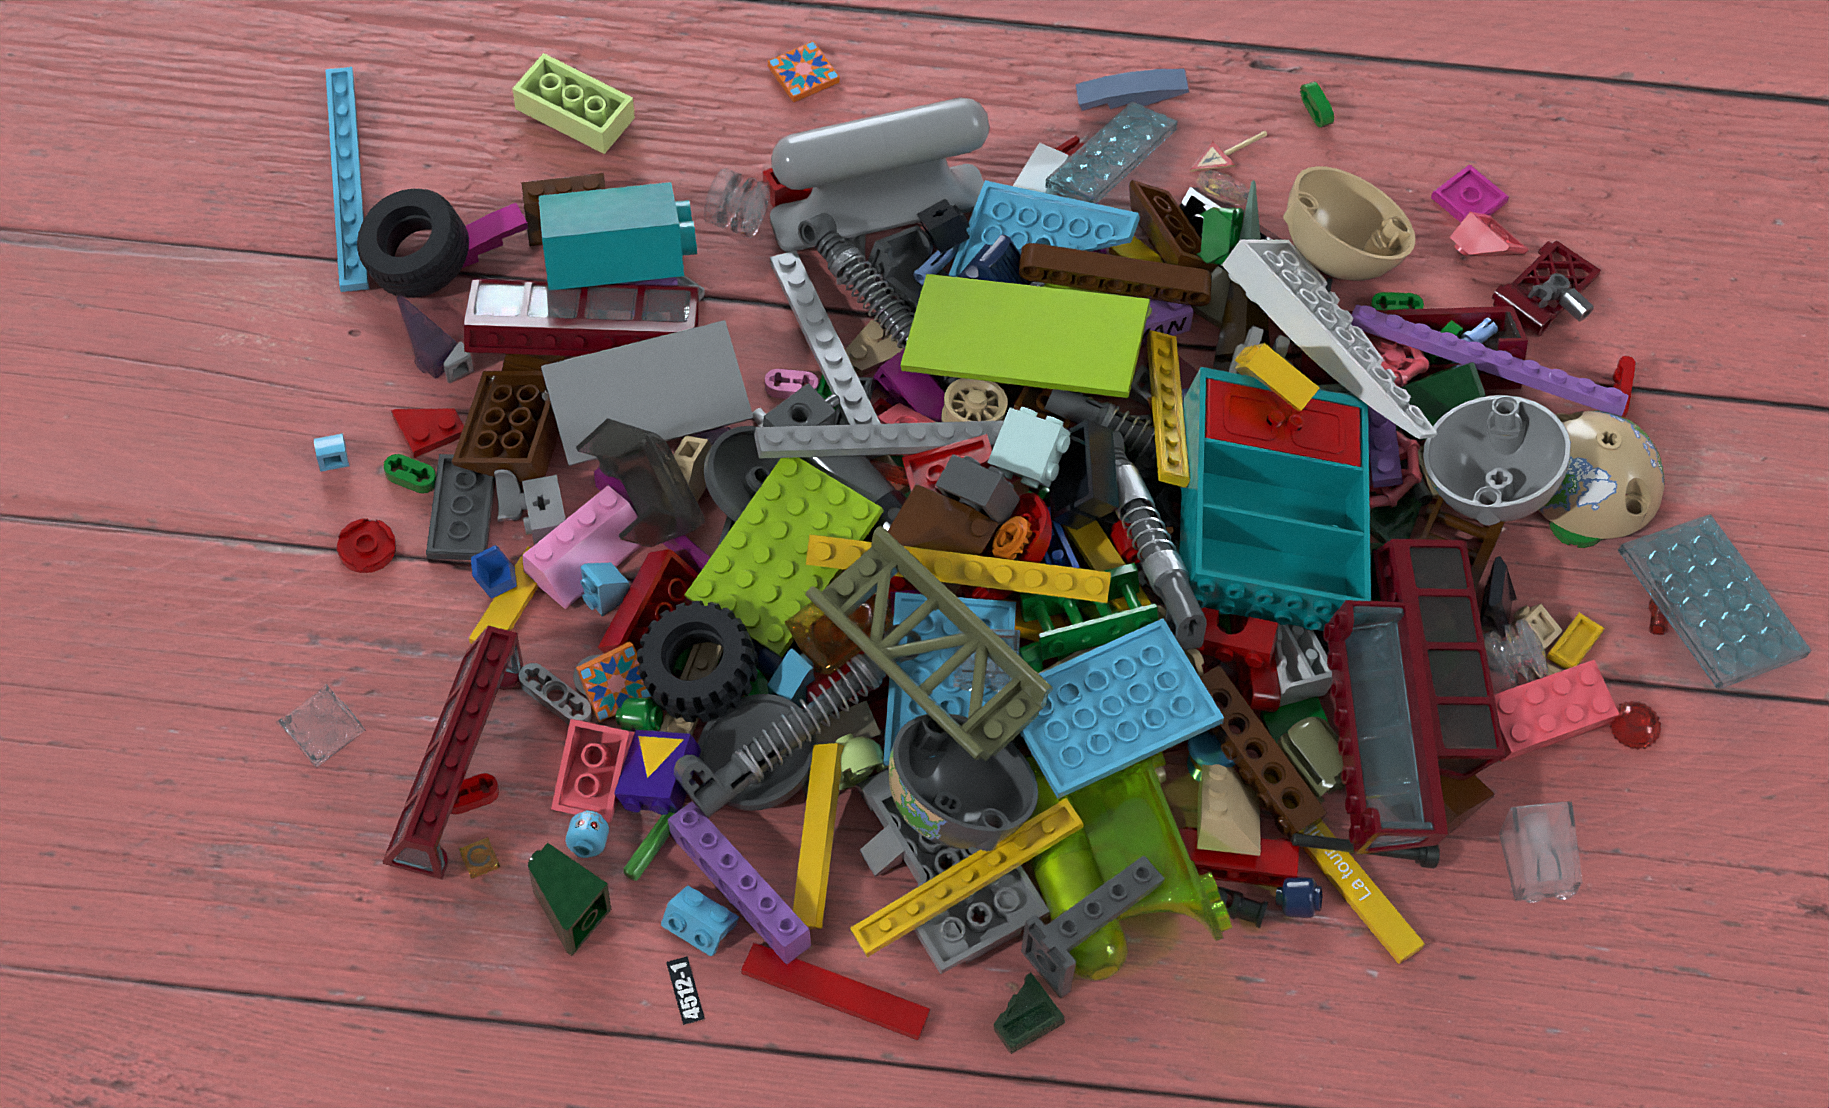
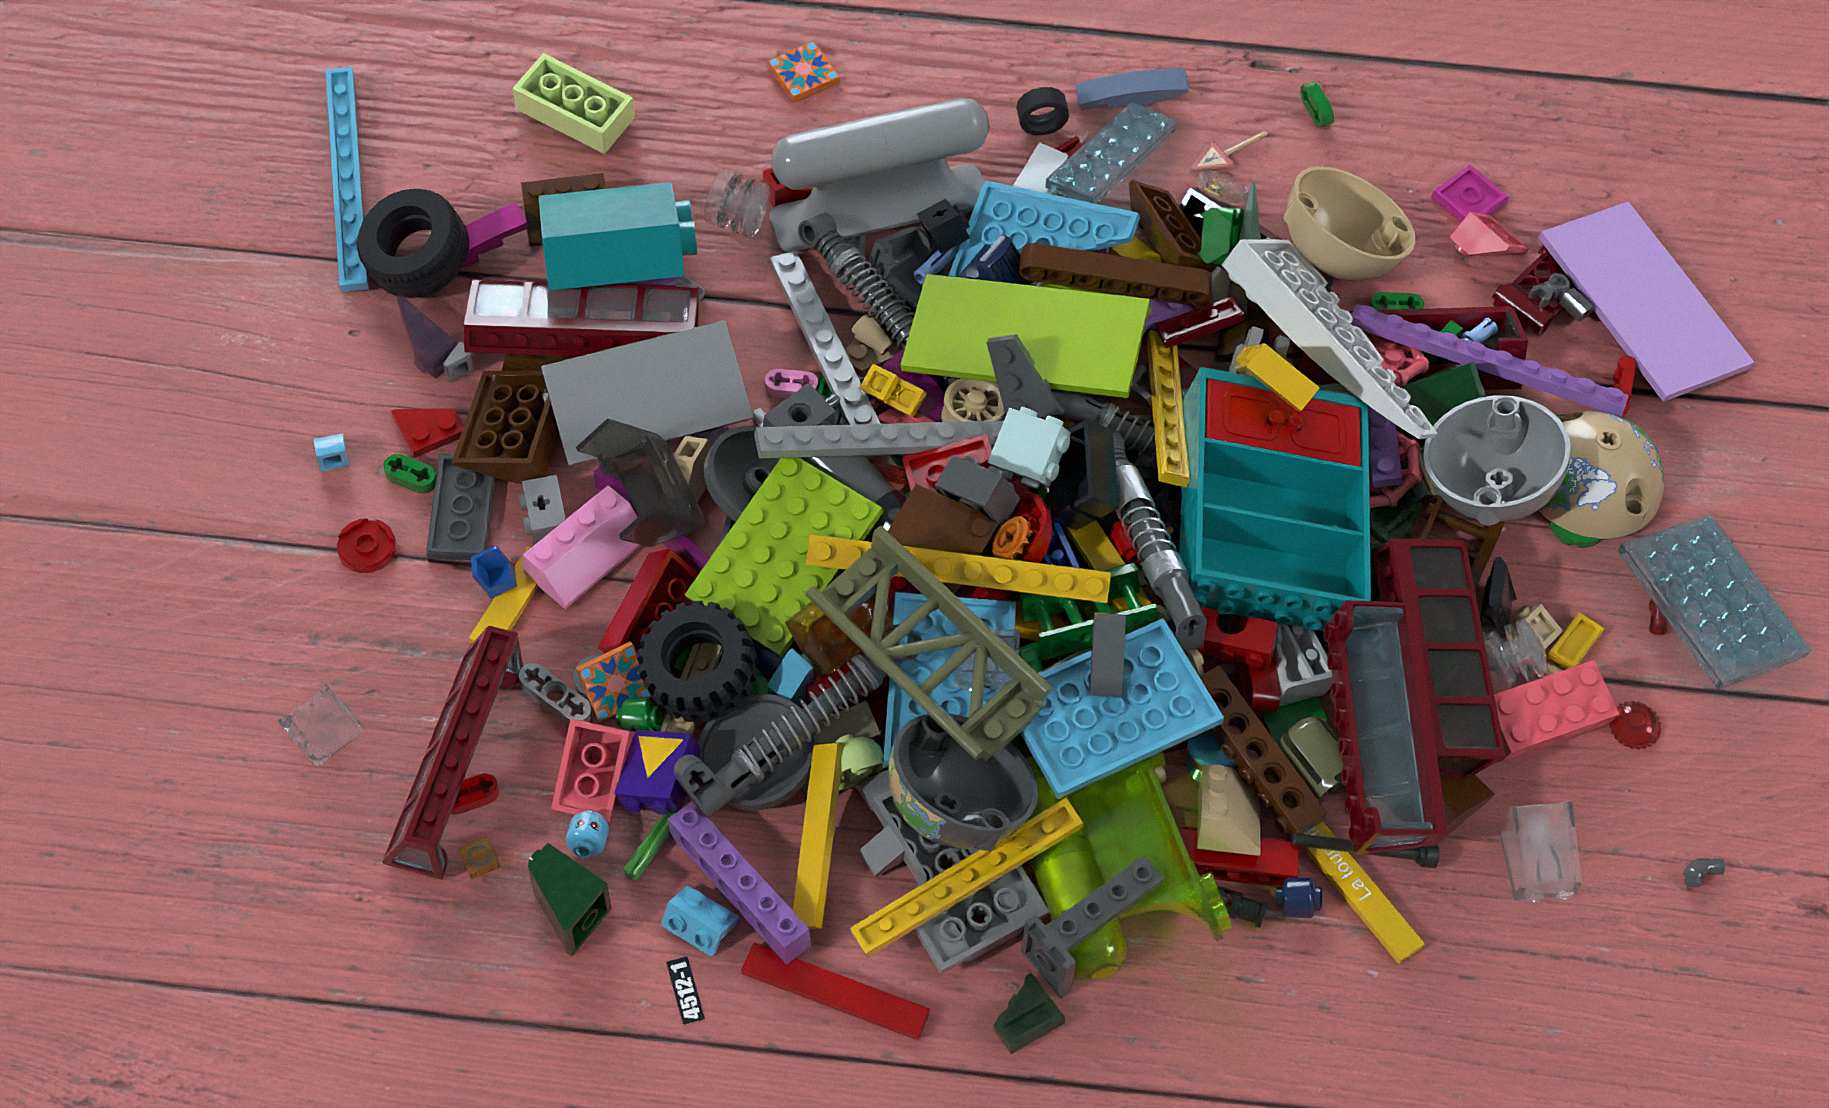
light grey helmet [494,470,523,522] -> none
medium azure slope [580,562,630,616] -> none
none -> tan cone [851,314,894,355]
none -> yellow slope [859,364,927,418]
none -> dark grey wing [986,334,1065,418]
none -> black tyre [1016,87,1070,135]
none -> dark grey beam [1089,612,1126,698]
none -> dark red tile [1155,296,1245,348]
none -> lavender tile [1538,202,1755,402]
none -> dark grey arm [1683,858,1725,887]

